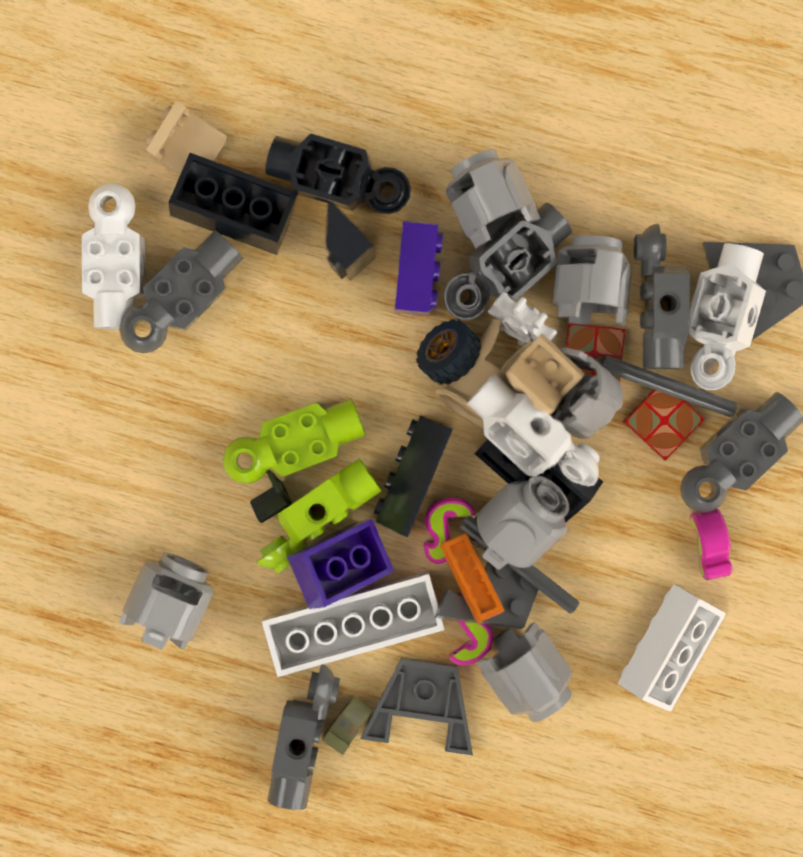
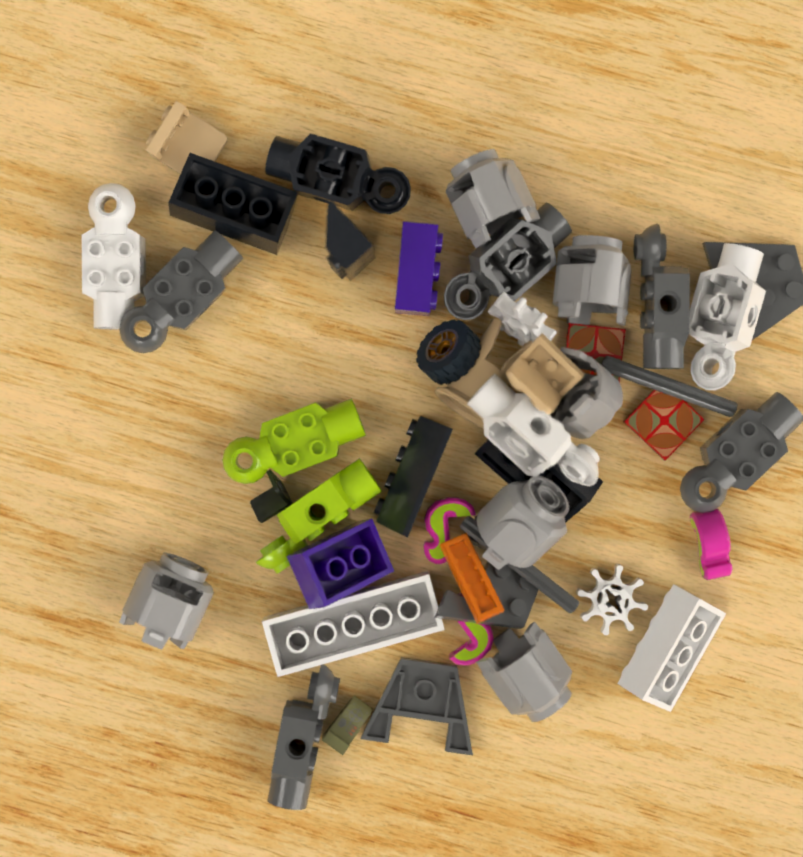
none -> white gear [576,564,648,635]

